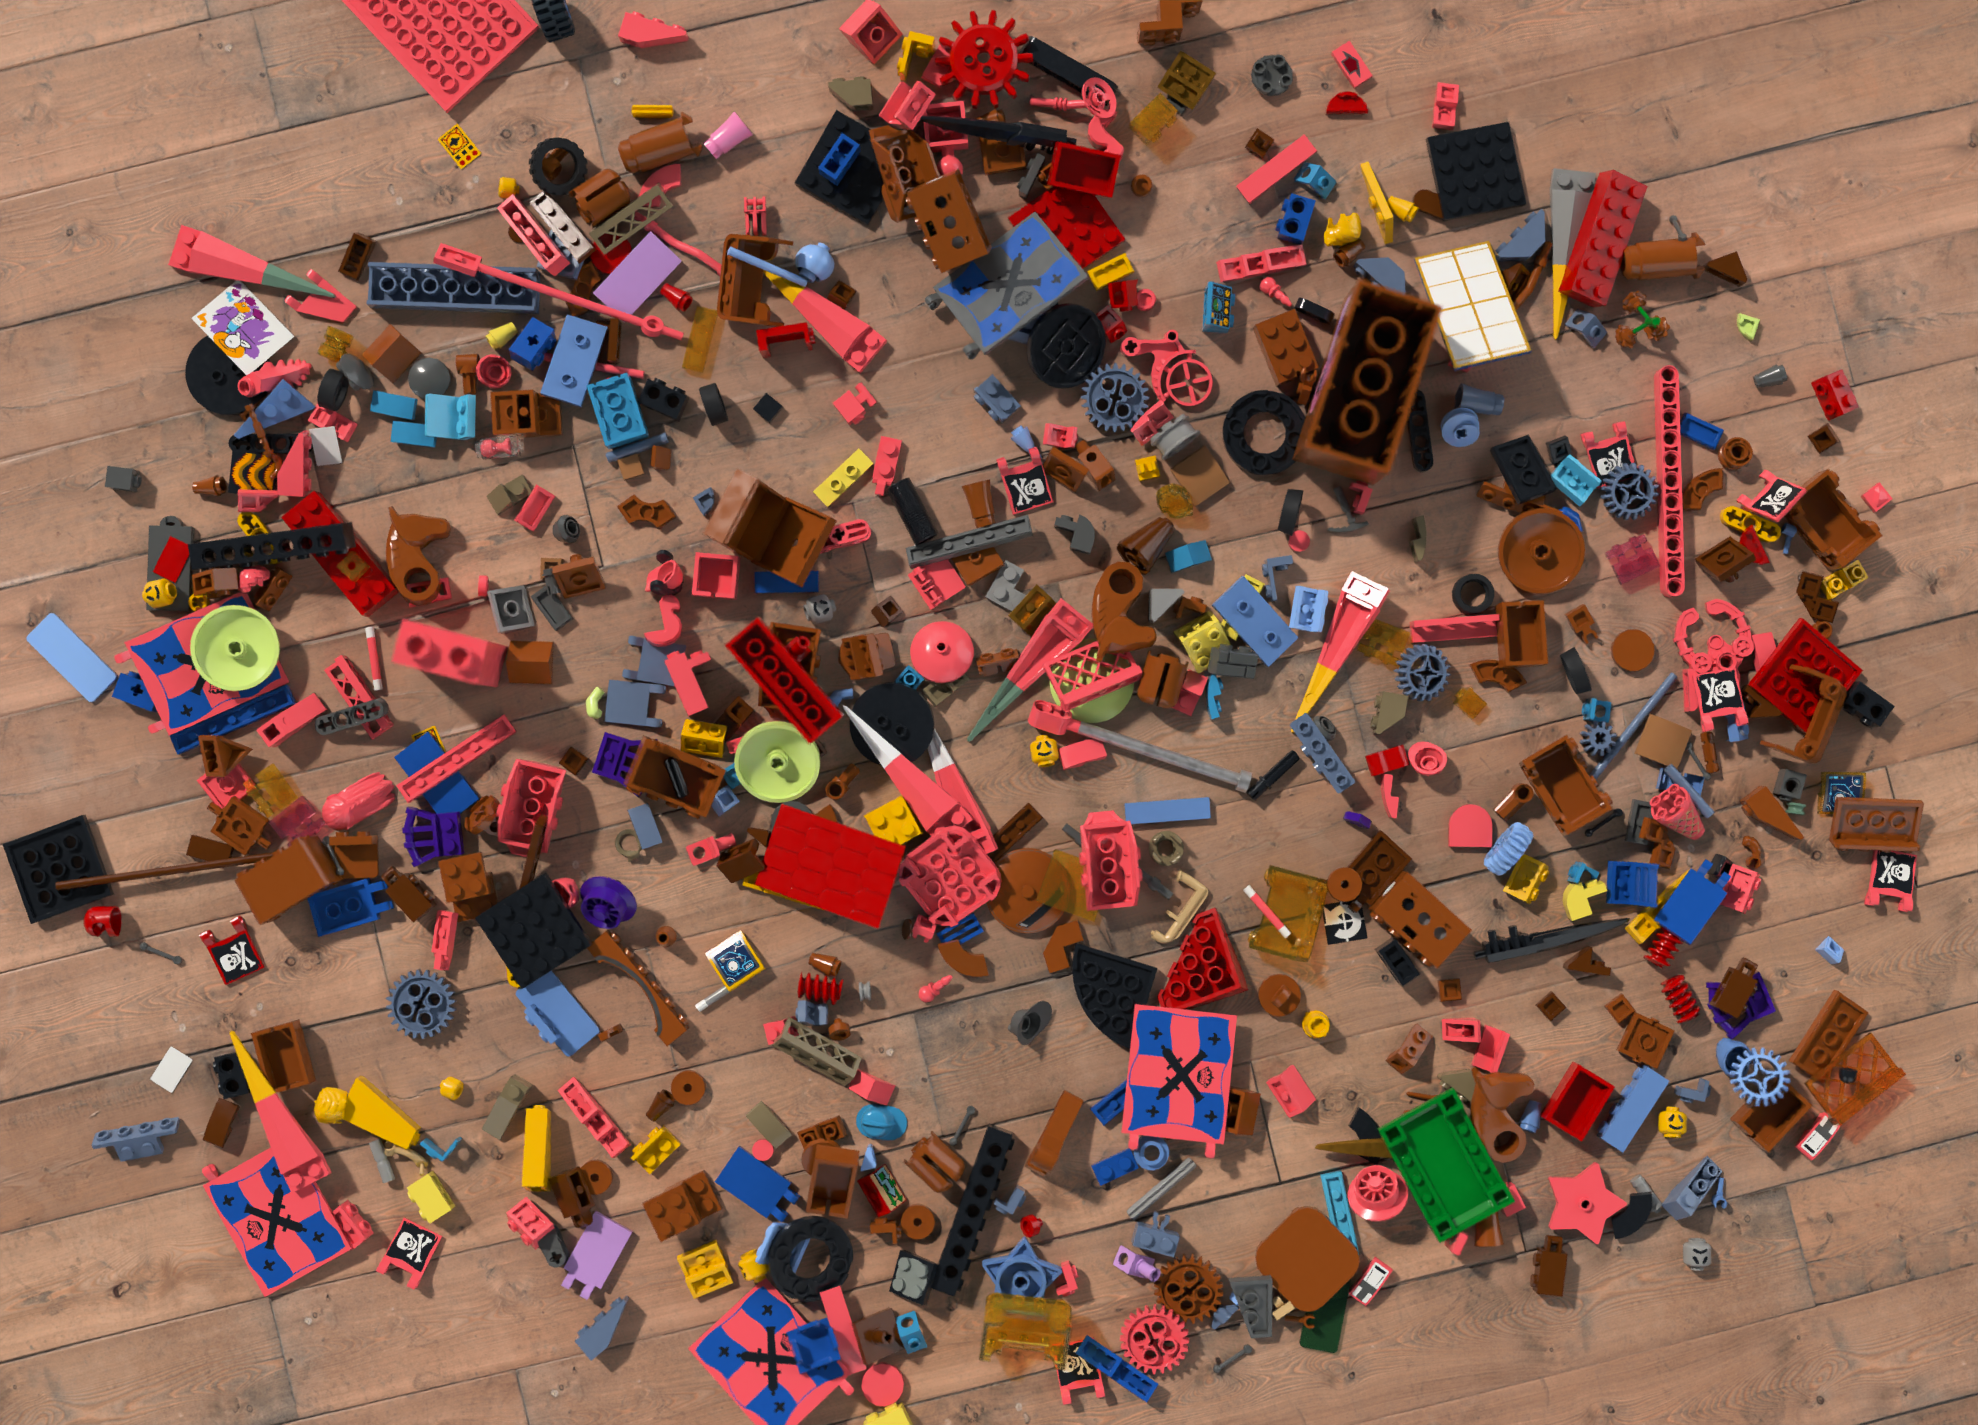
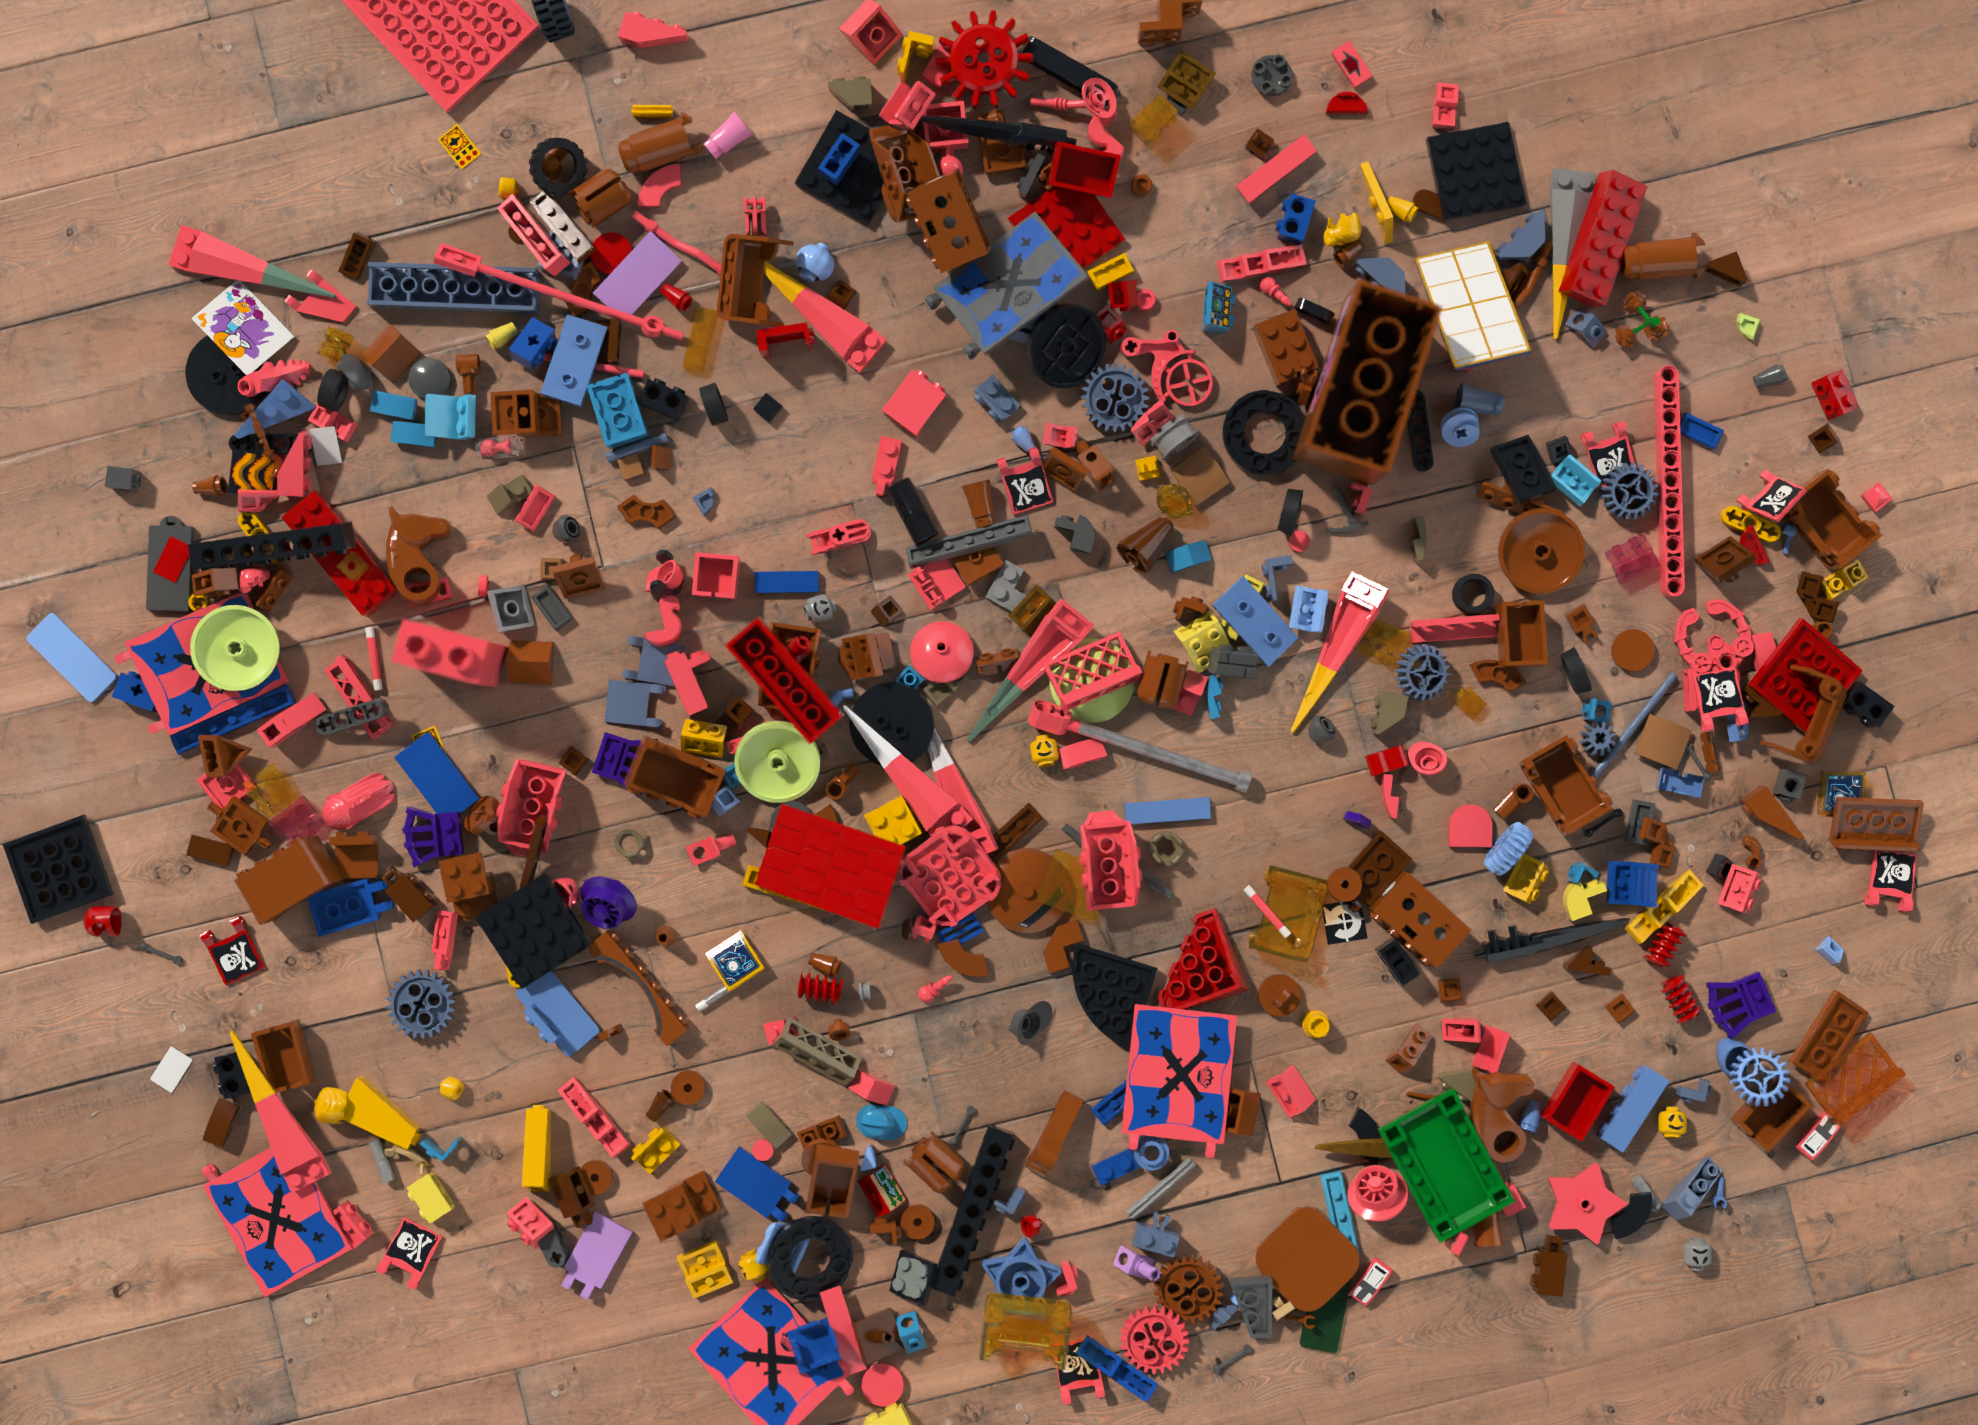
reddish brown piece [55,852,273,890] -> none
sand blue bracket [92,1117,180,1162] -> none
yellow head [142,578,177,608] -> none
dark grey hinge [322,836,345,876] -> none
coral tile [396,714,516,803] -> none
coral hair [476,354,512,388] -> none
dark tan slope [482,1074,533,1140] -> none
dark grey pin [542,568,561,595] -> none
sand blue slope [575,1296,629,1361] -> none
yellowish green arm [586,687,605,719] -> none
dark tan fence [589,183,673,255] -> none
sand blue slope [627,803,663,850] -> none
black axle [664,757,689,798] -> none
dark orange container [703,469,837,587] -> none
reddish brown panel [717,838,765,883] -> none
light blue bar [727,246,808,287] -> none
sand blue bracket [796,1000,828,1026] -> none
light yellow plate [813,448,874,507] -> none
coral brick [833,382,877,426] -> none
dark orange animal [1091,562,1157,662] -> none
light grey slope [1149,589,1185,624] -> none
tan piece [1151,869,1208,944] -> none
black axle [1246,750,1300,801] -> none
sand blue bracket [1290,713,1355,793] -> none
dark azure bracket [1294,162,1336,199] -> none
blue arm [1558,507,1583,532] -> none
dark orange plate [1616,1012,1675,1069] -> none
coral cone [1650,784,1705,840] -> none
blue tile [1653,859,1731,946] -> none
sand blue piece [1663,764,1714,819] -> none
dark grey hinge [1669,215,1687,241] -> none
dark orange tile [1682,468,1723,510] -> none
reddish brown brick [1709,957,1758,1019] -> none
dark orange wheel [1718,437,1753,470] -> none
sand green bush [1785,802,1806,815] -> none
black hinge [1839,1067,1858,1084] -> none
none -> coral panel [882,369,946,438]

